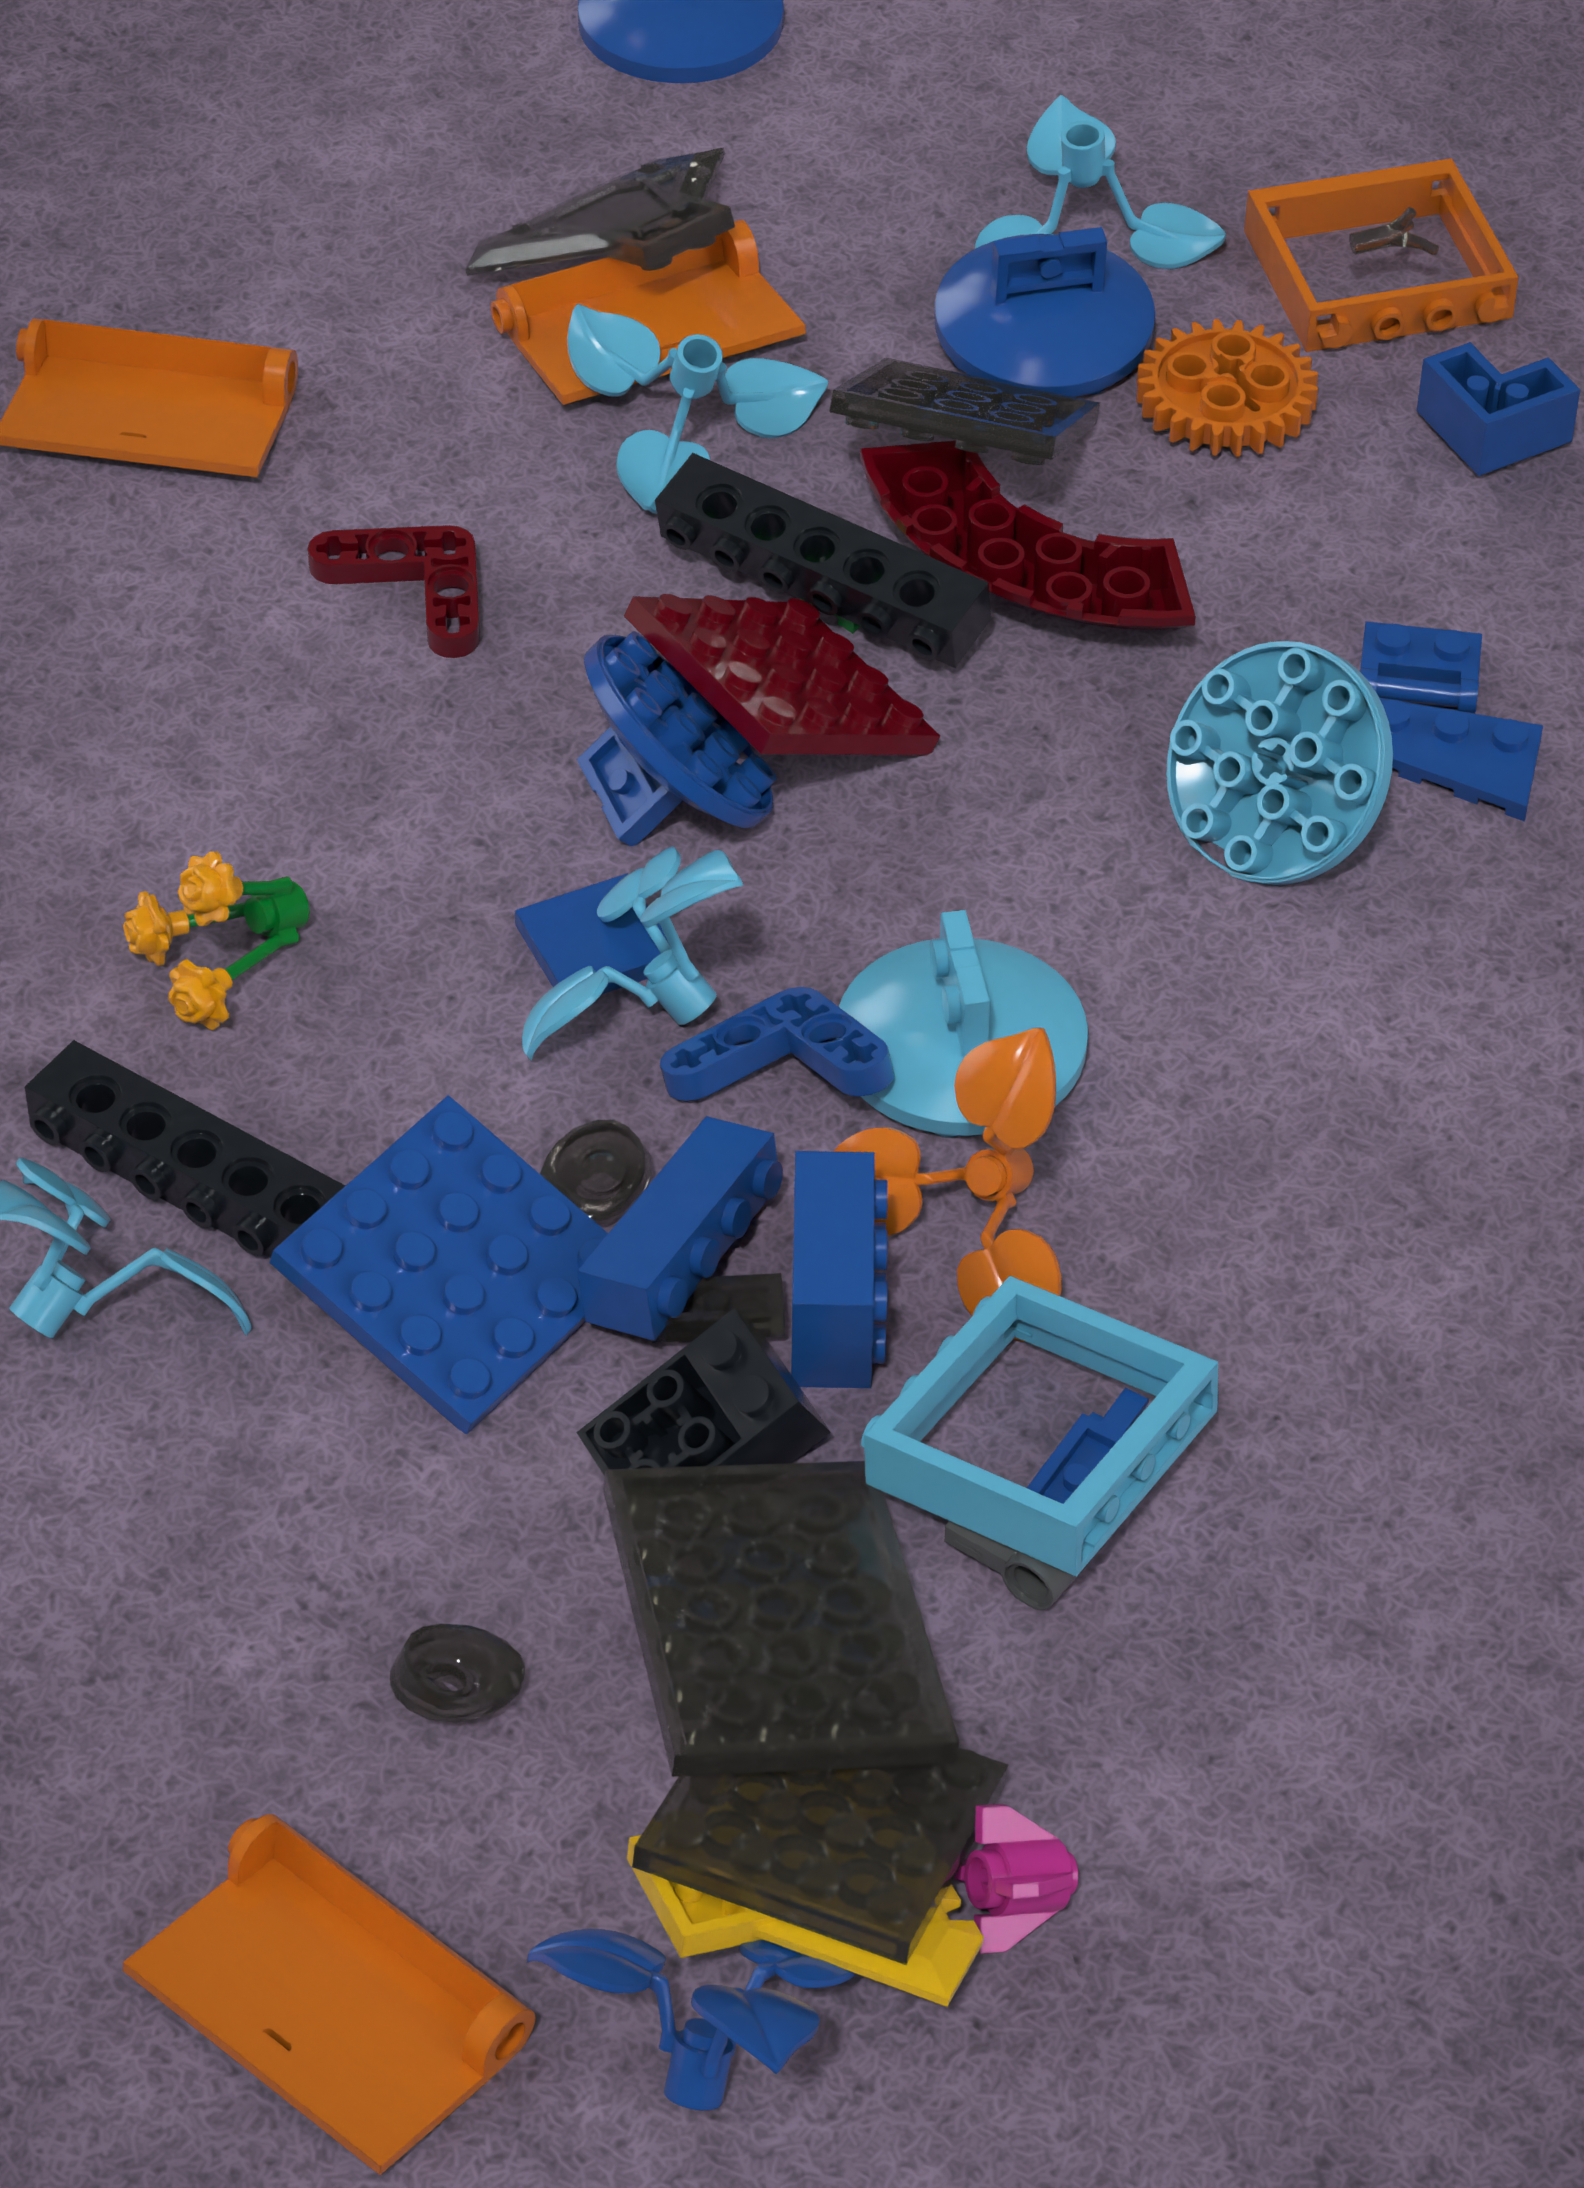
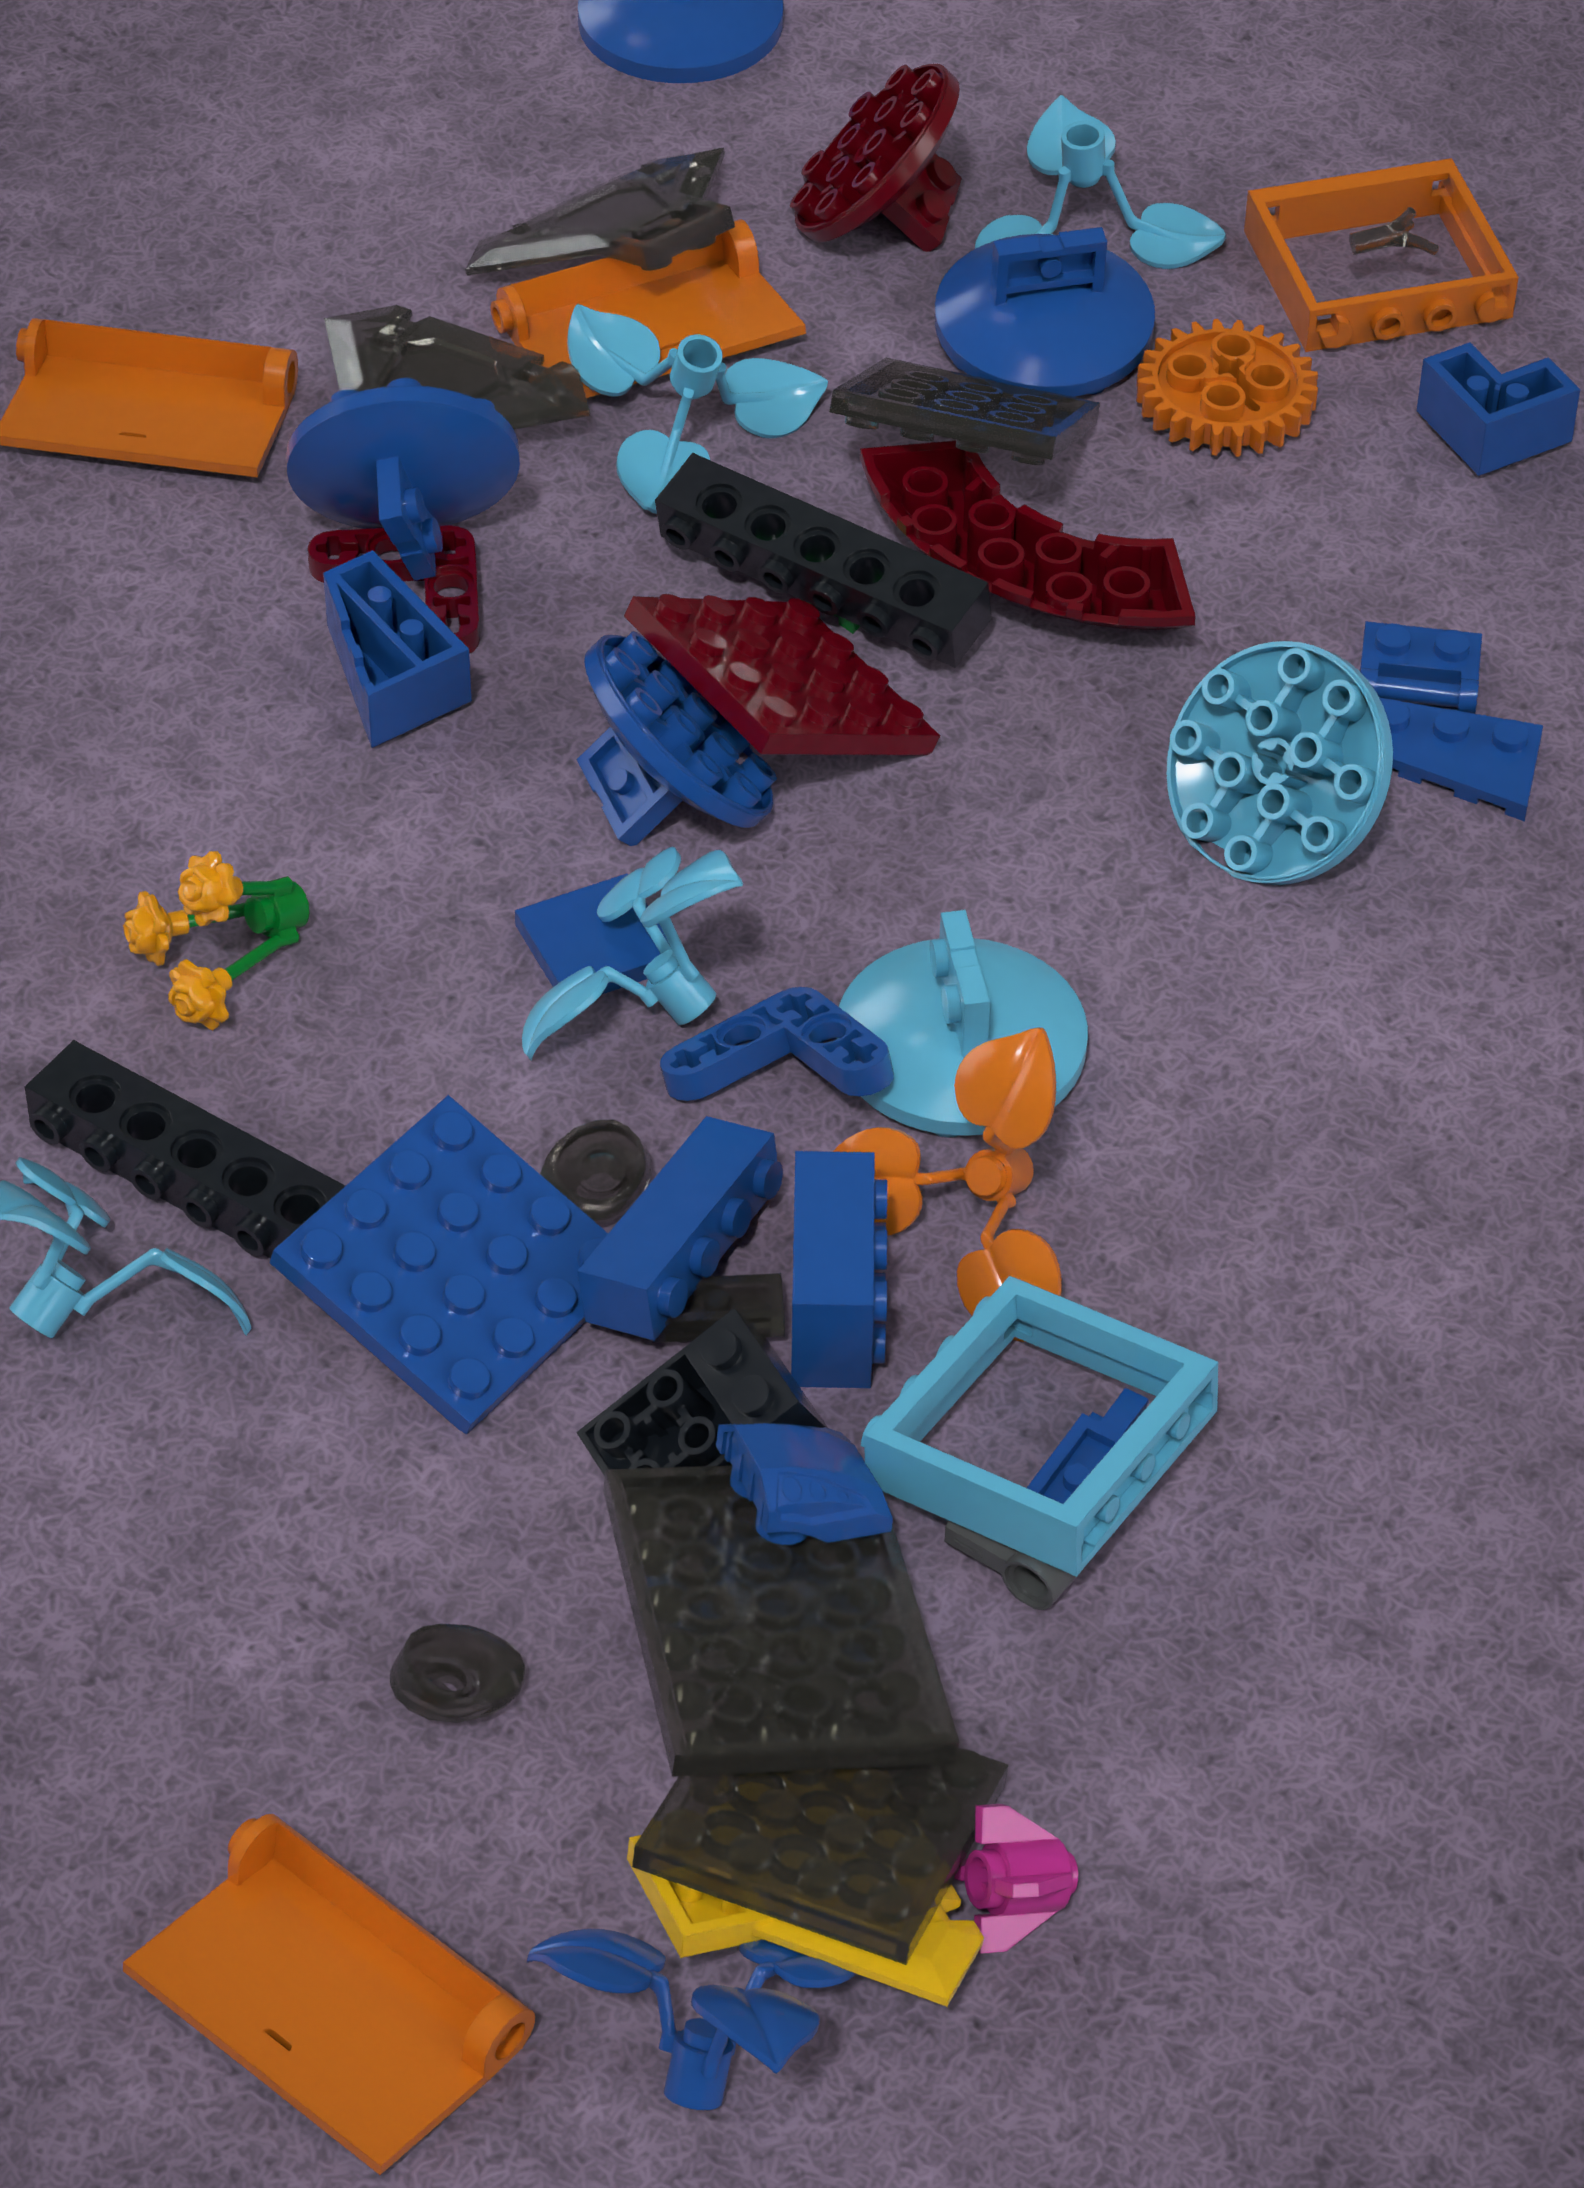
none -> blue bracket [286,378,520,581]
none -> blue wedge [323,550,472,748]
none -> clear smoke plate [324,305,590,430]
none -> blue slope [716,1423,893,1545]
none -> dark red bracket [790,64,962,252]

